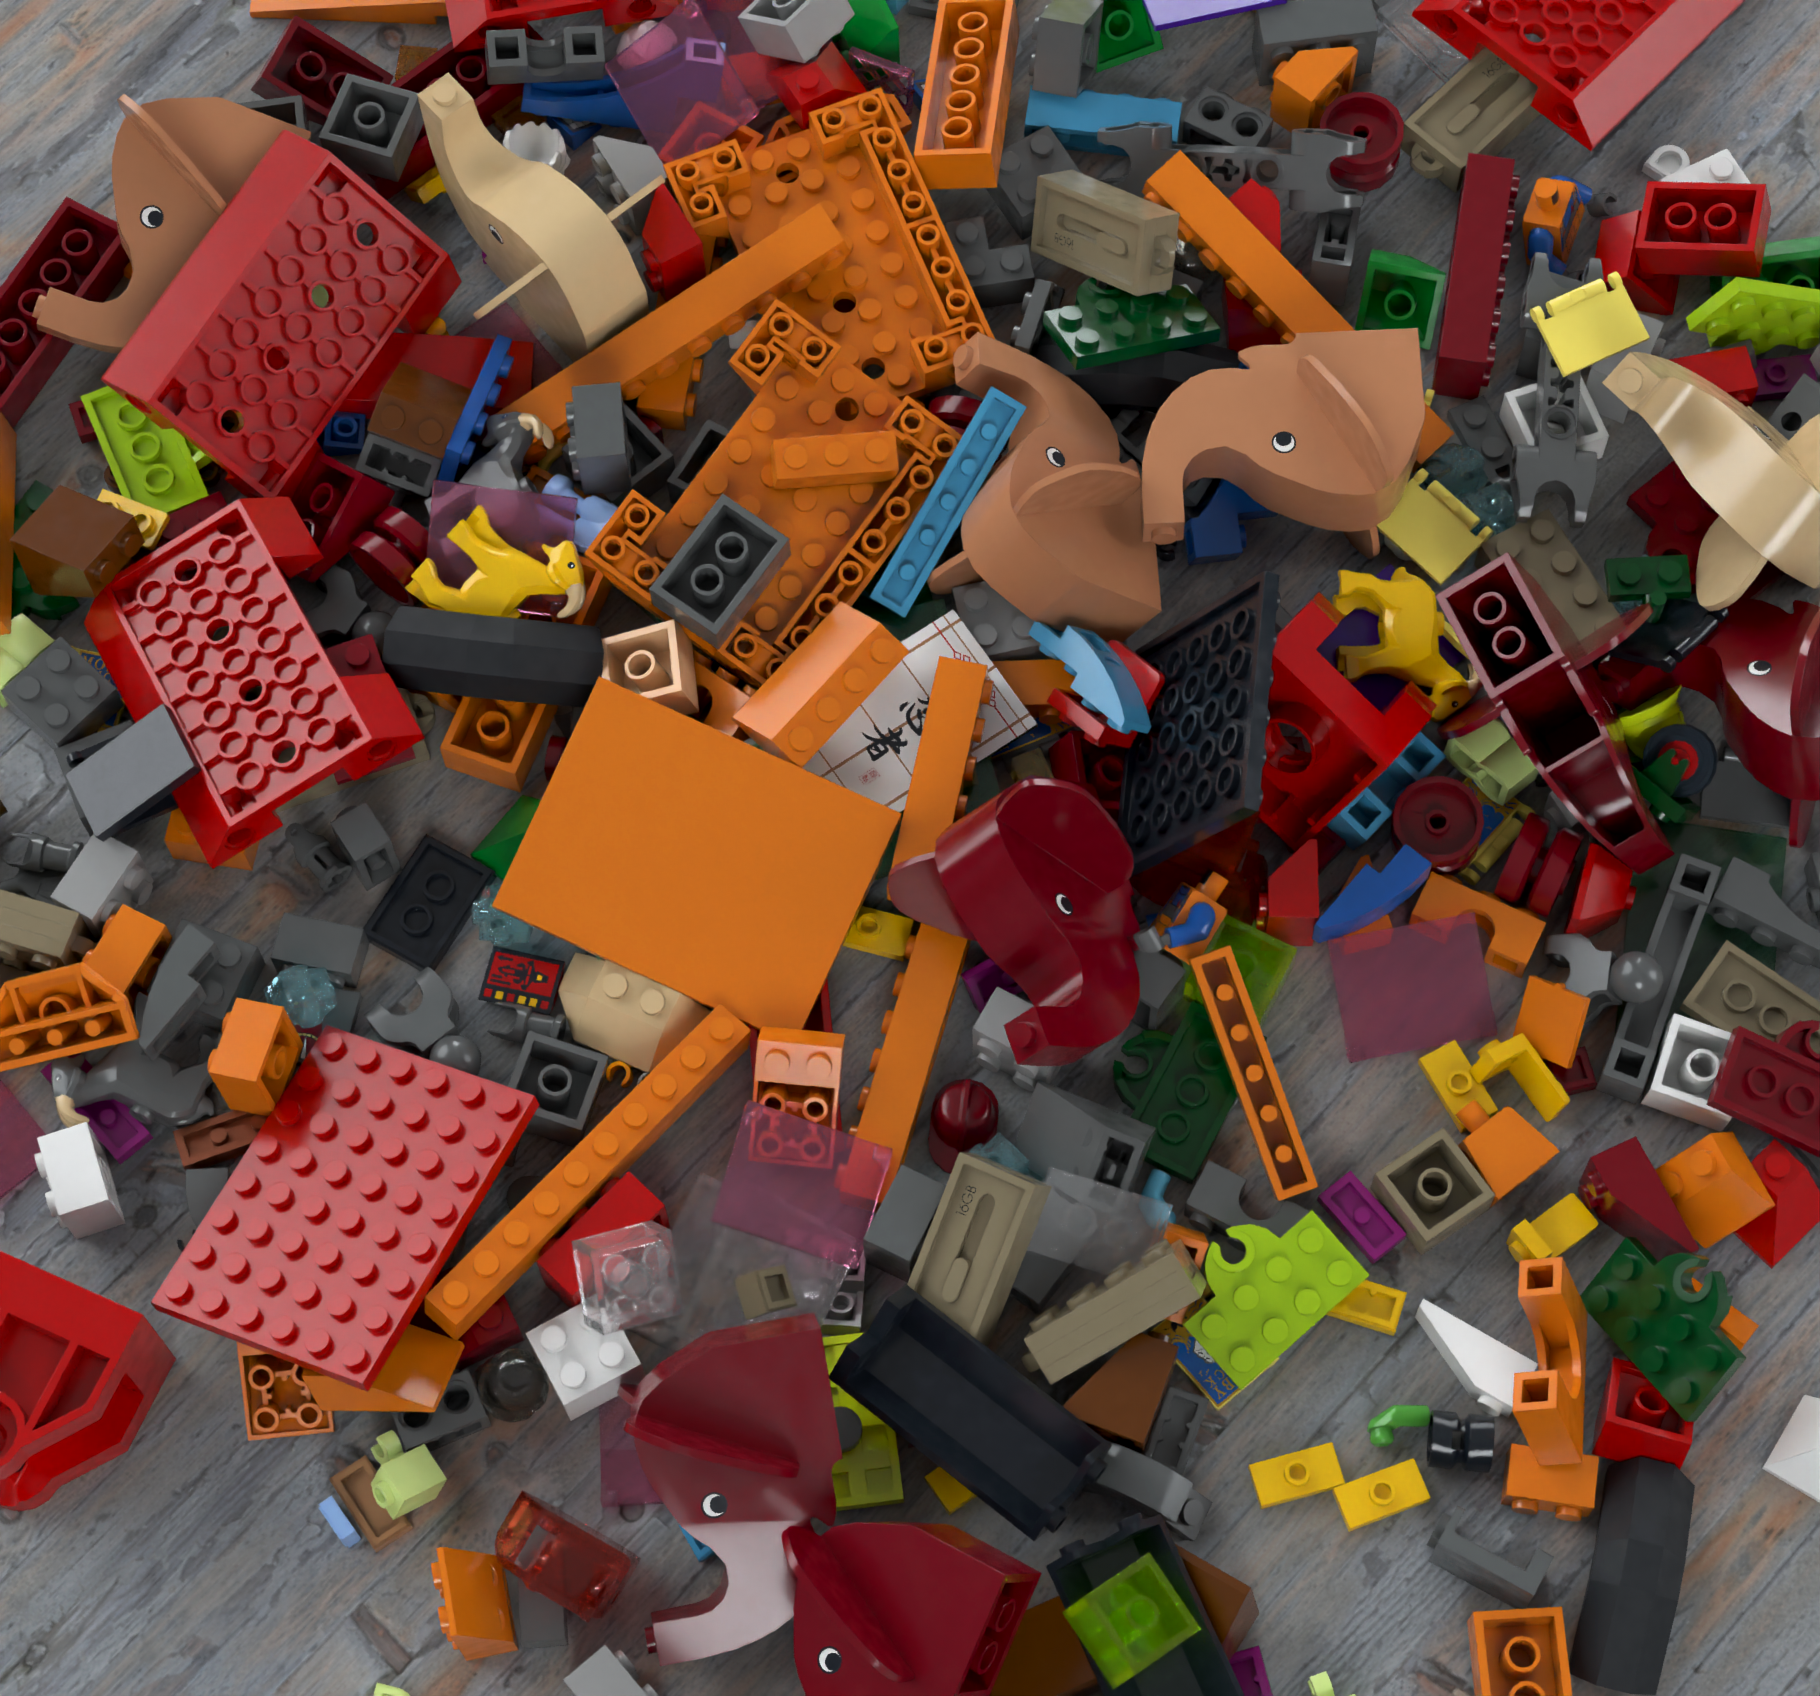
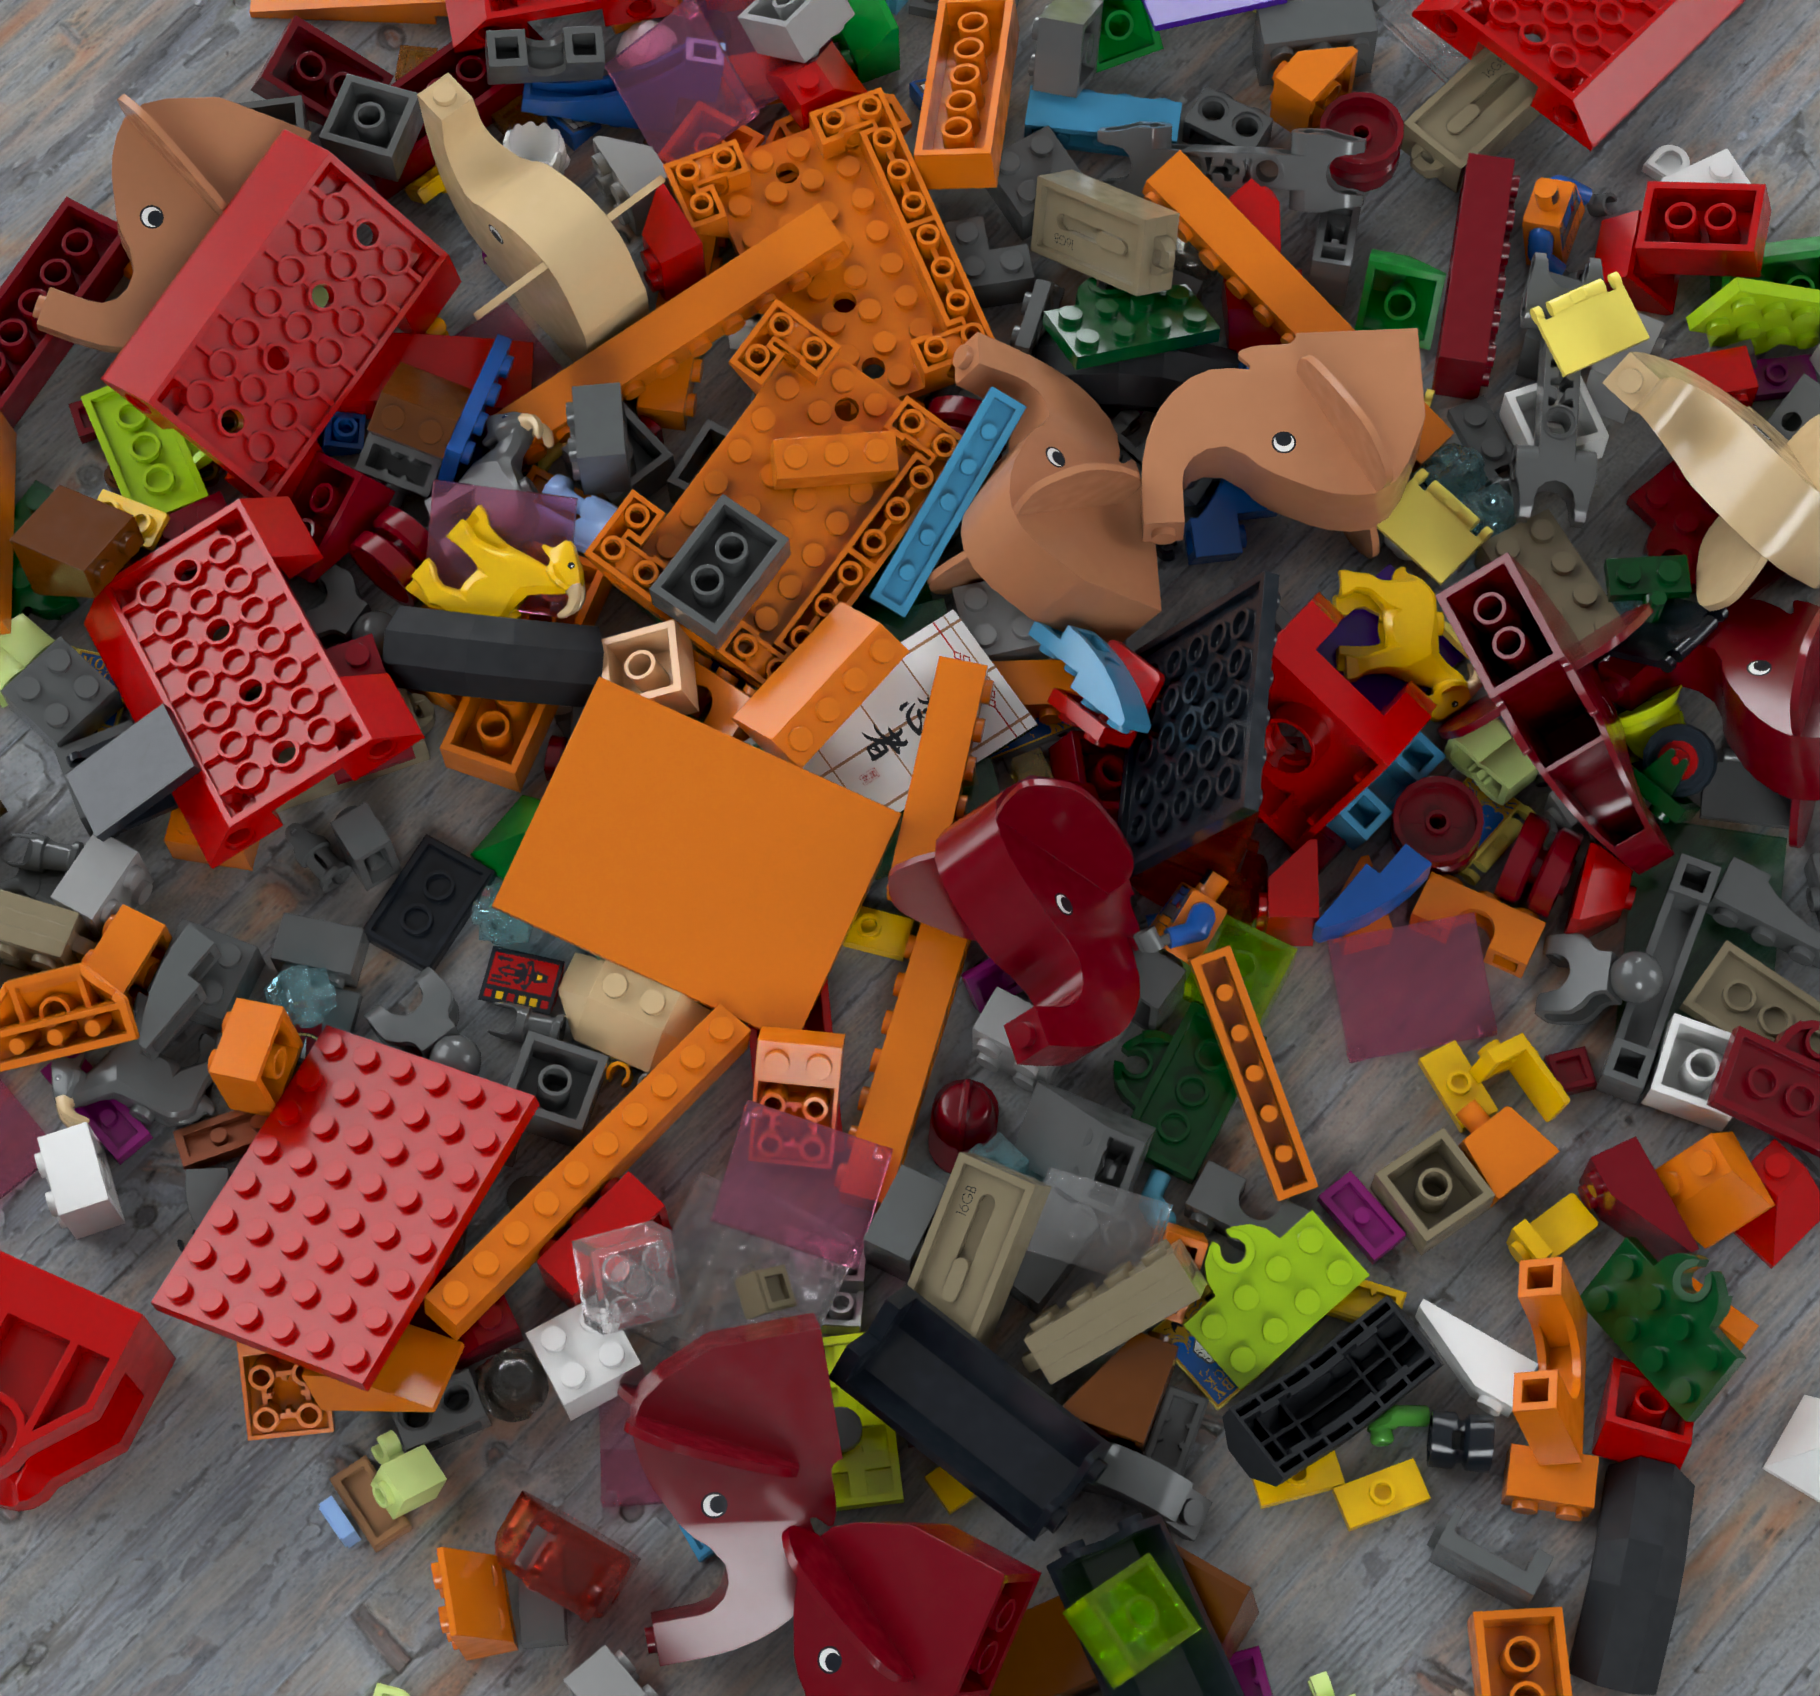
clear pink window [848,46,915,116] -> none
orange piece [1513,975,1591,1068] -> none
none -> black piece [1222,1295,1444,1487]

